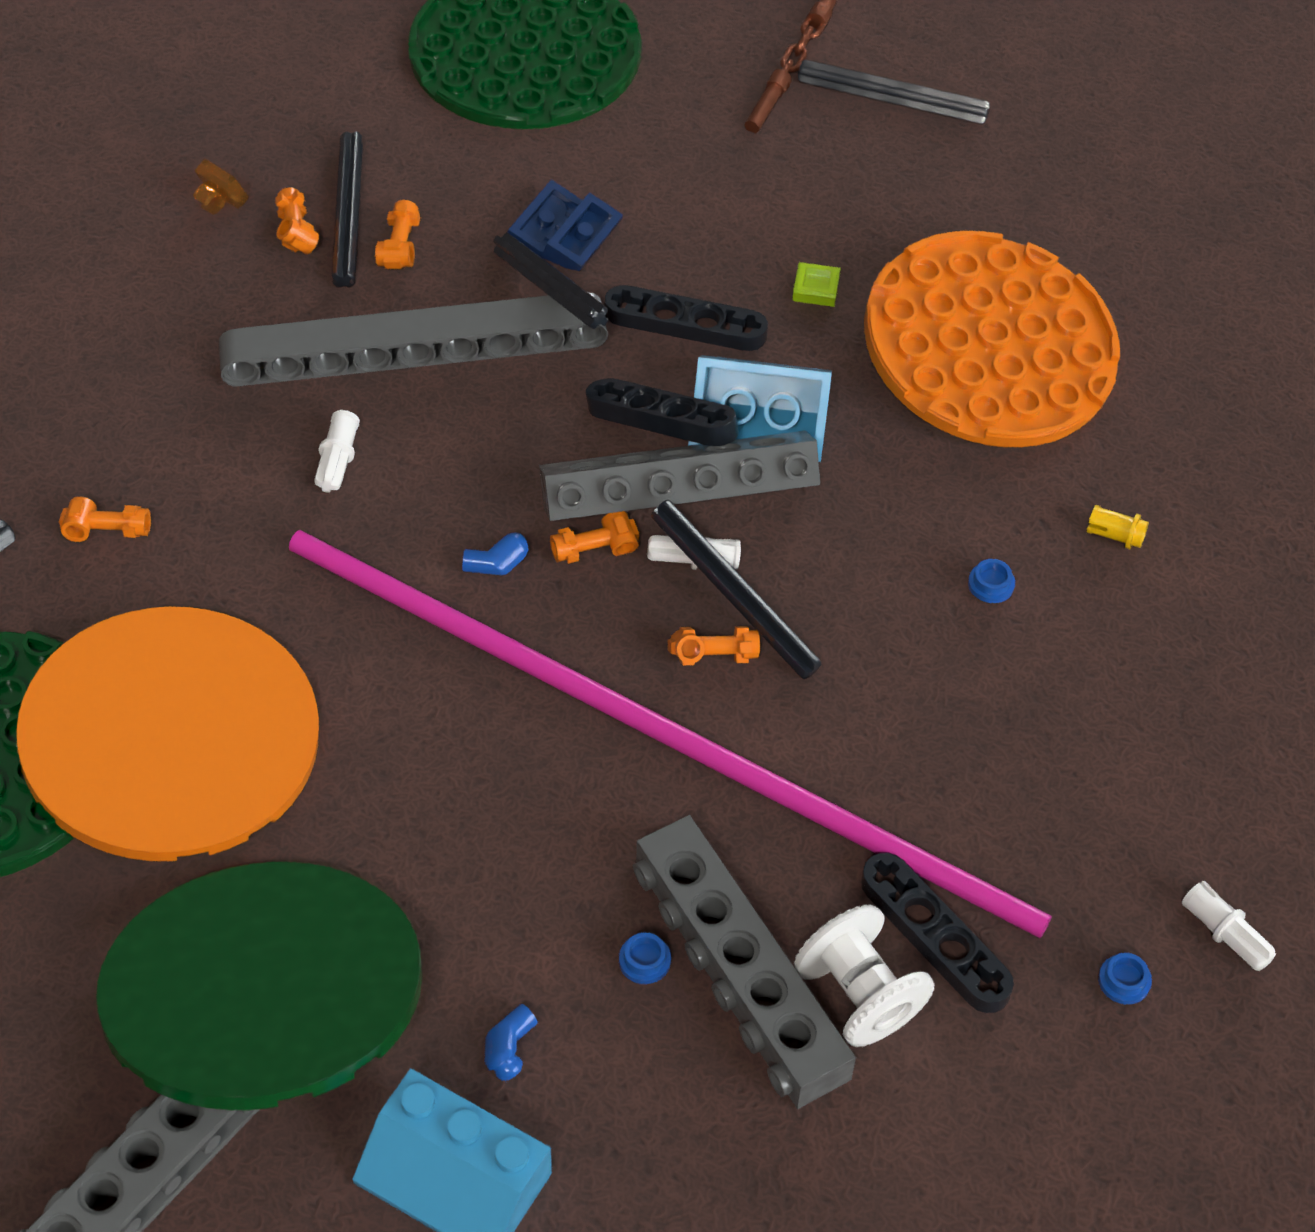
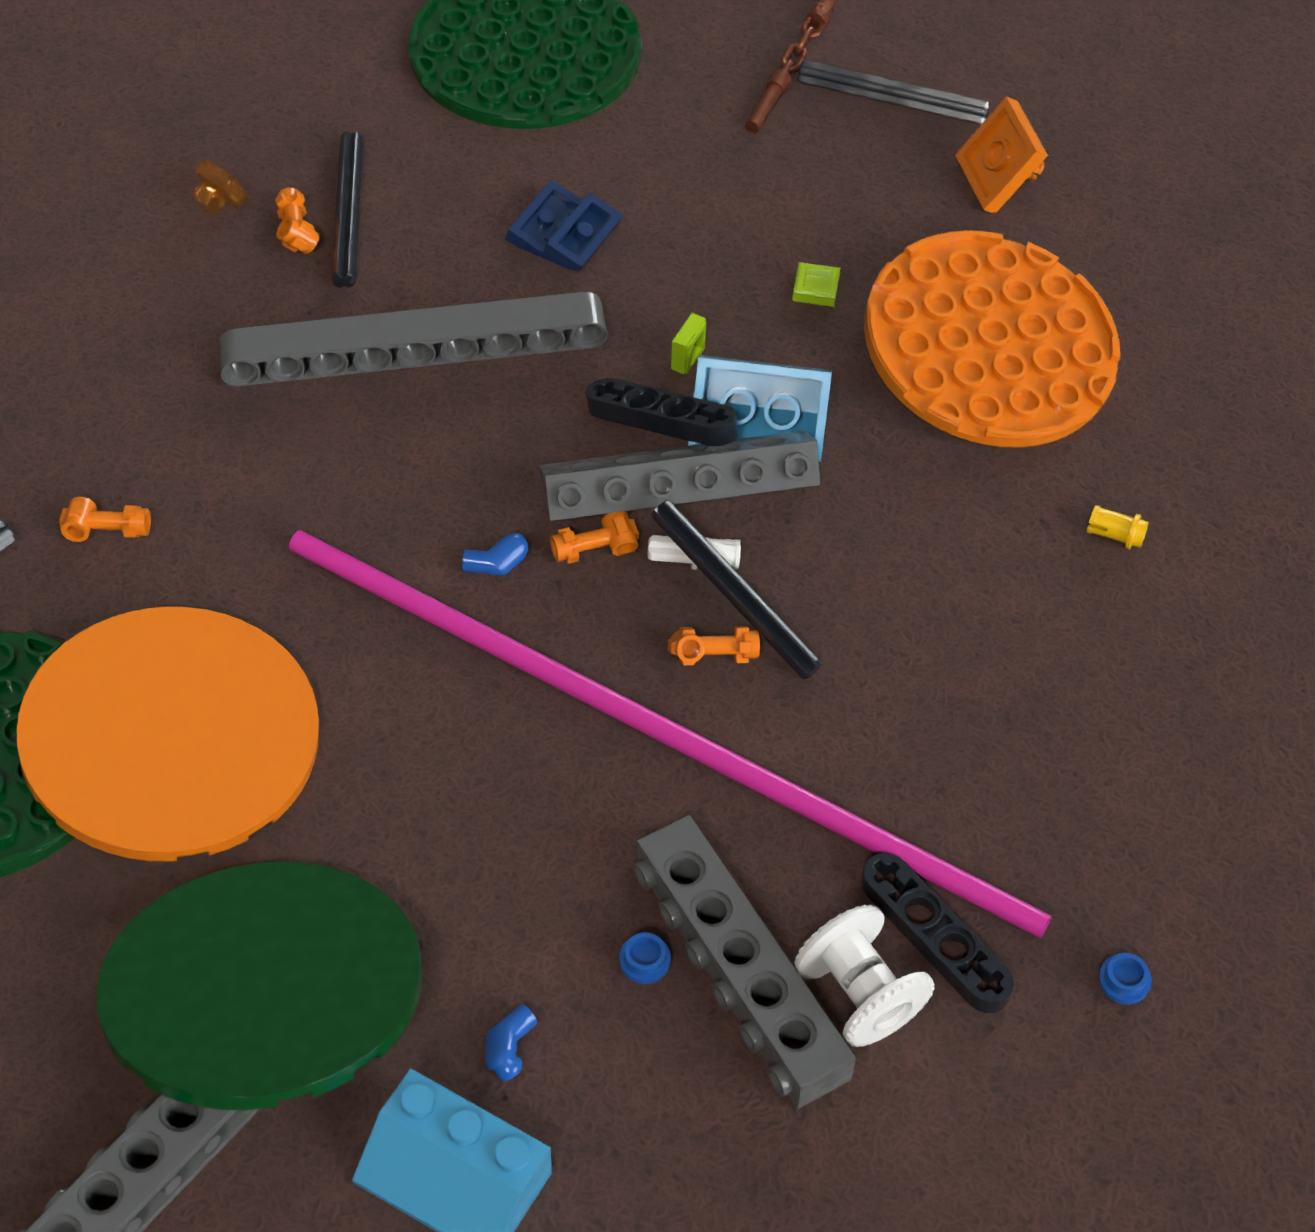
white axle [314,410,360,493] -> none
orange bar [375,200,421,269] -> none
black axle [493,233,608,329] -> none
black beam [605,285,768,351] -> none
blue plate [968,559,1015,603] -> none
white axle [1182,881,1276,971] -> none
none -> lime tile [671,313,706,375]
none -> orange tile [955,96,1048,213]

